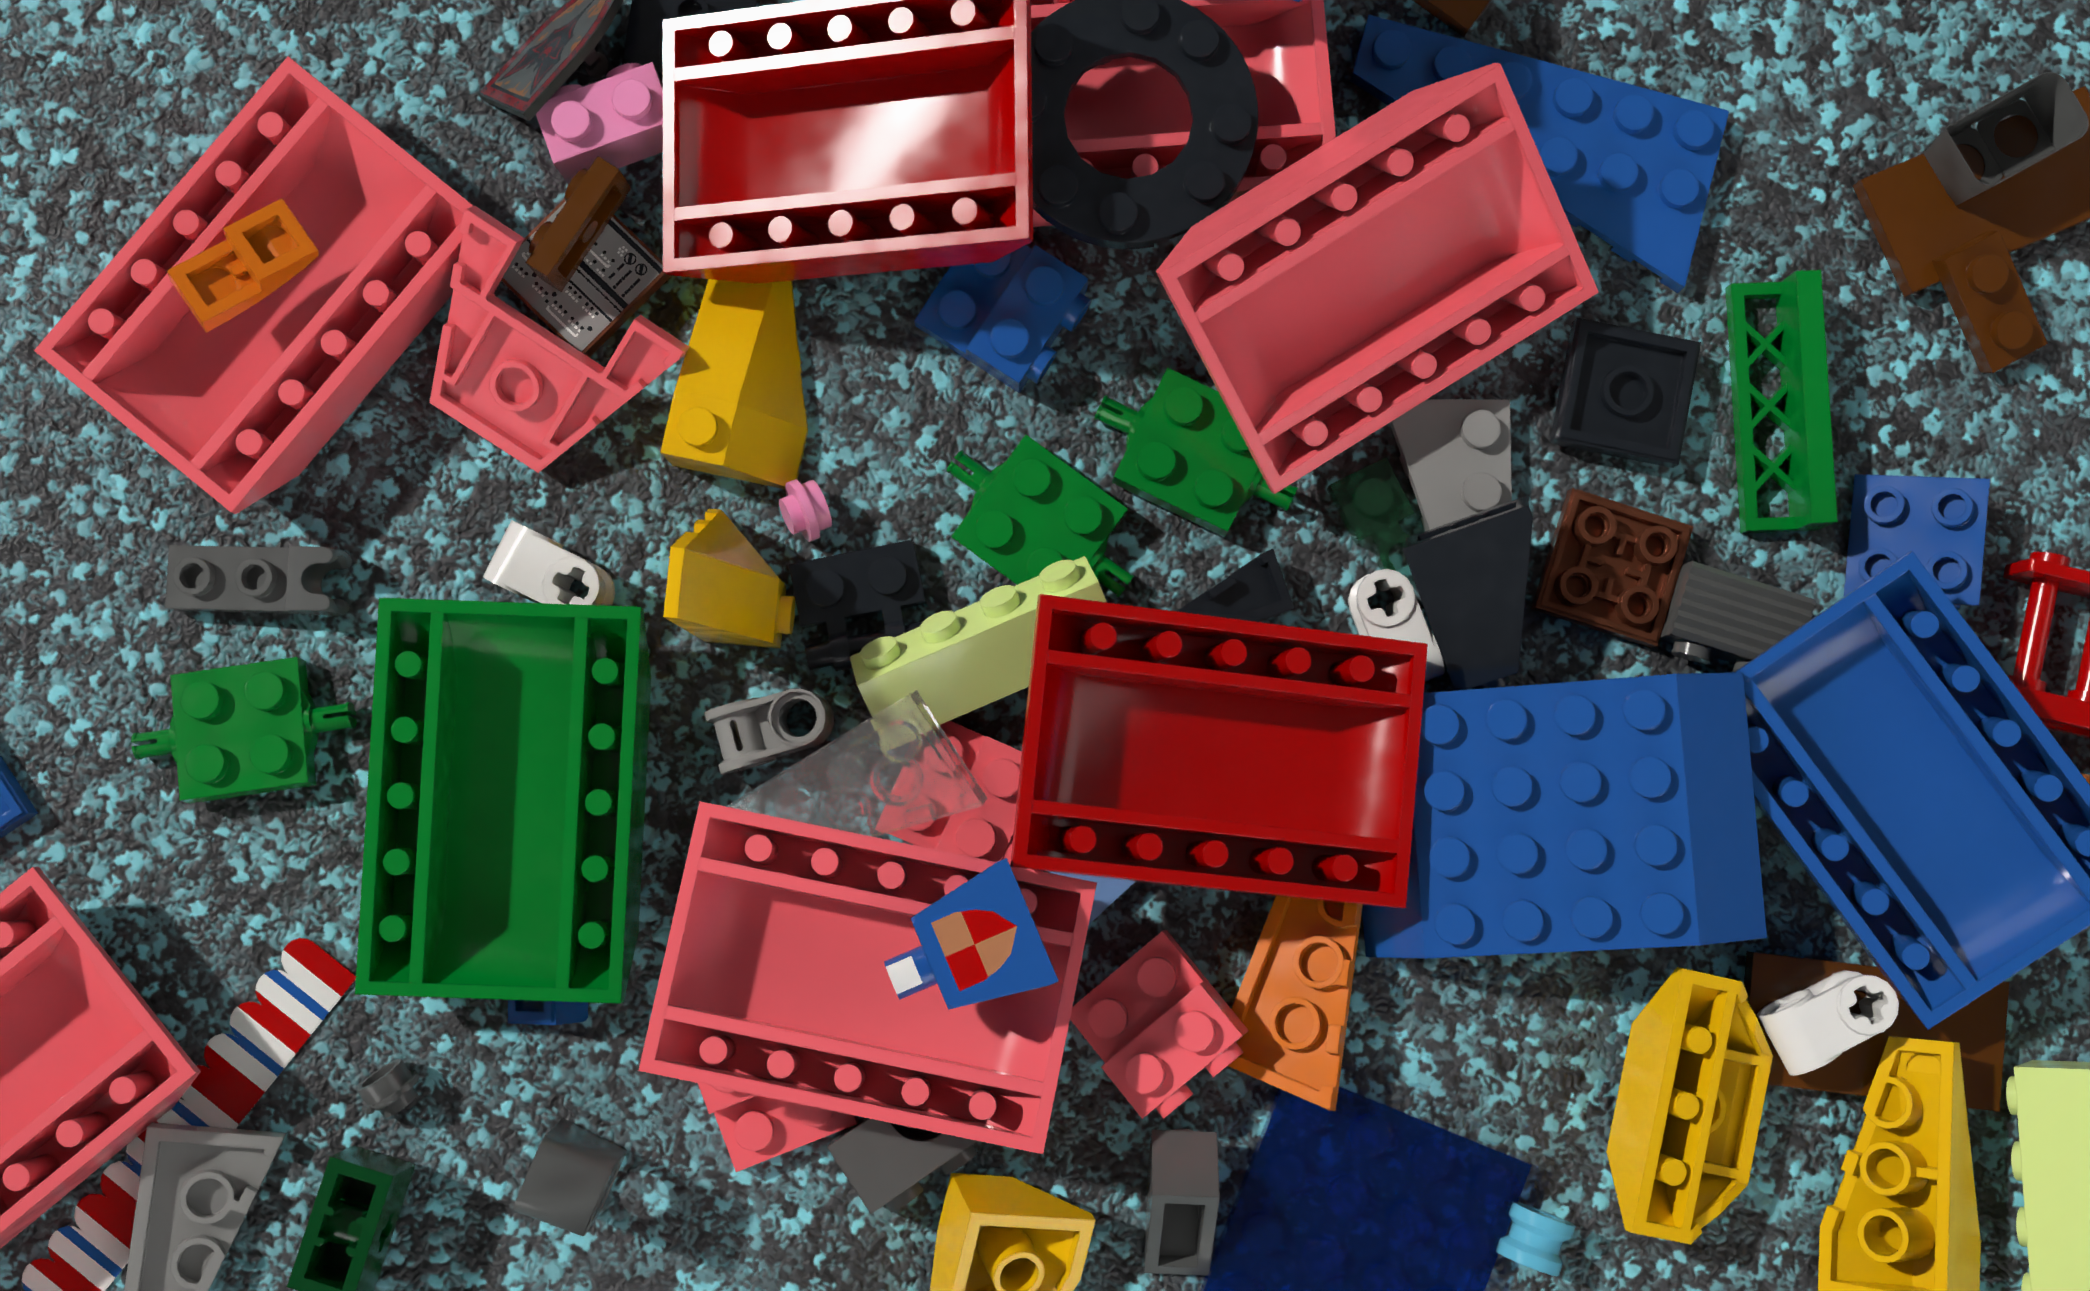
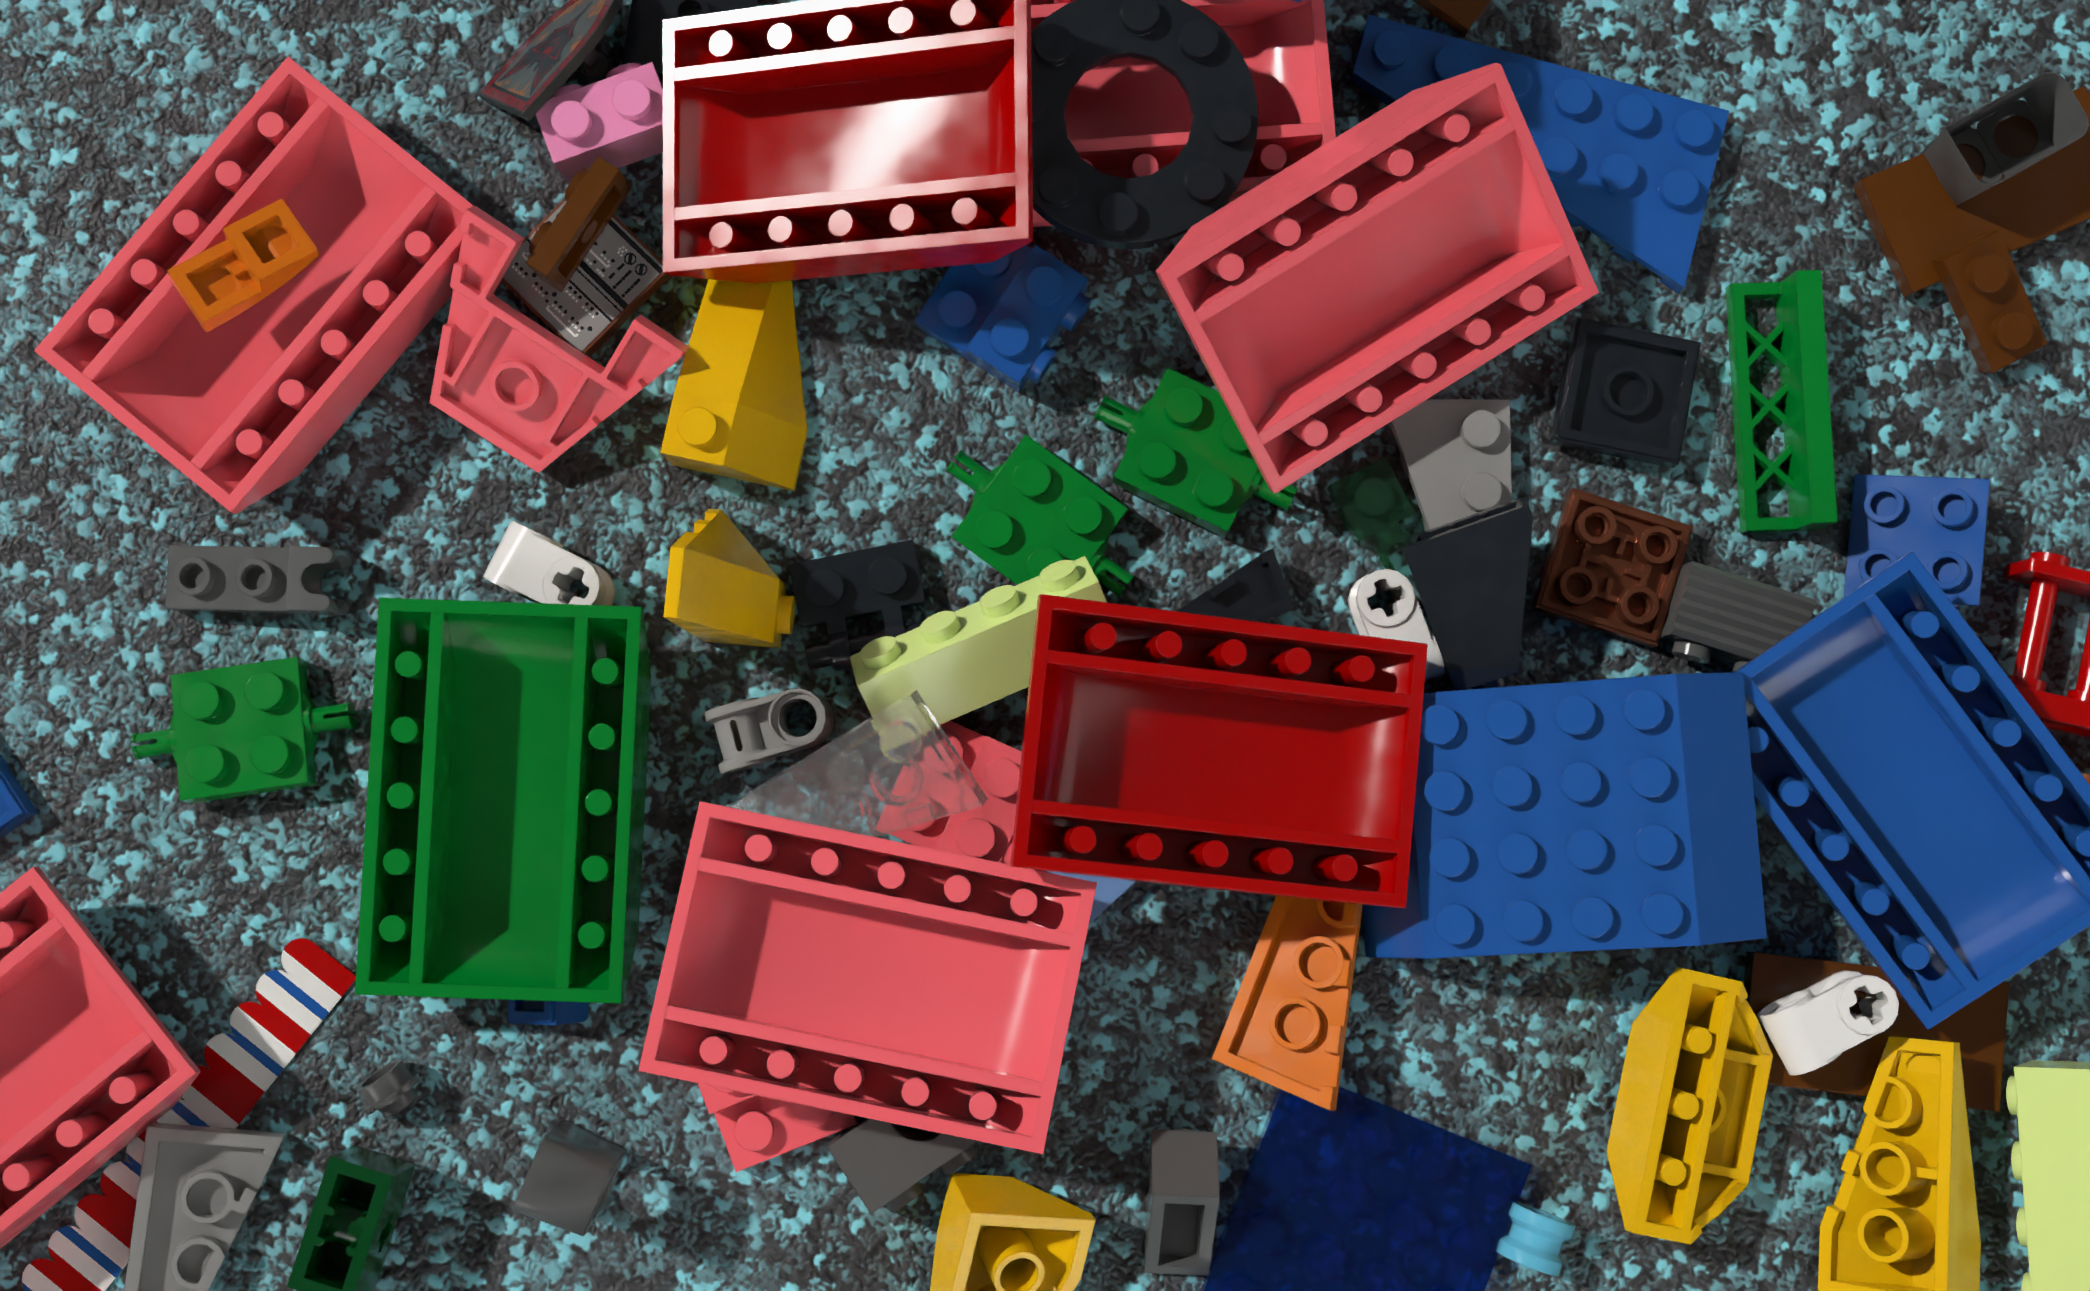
bright pink plate [779,479,832,542] -> none
blue torso [884,858,1059,1010] -> none
coral plate [1070,930,1249,1119] -> none

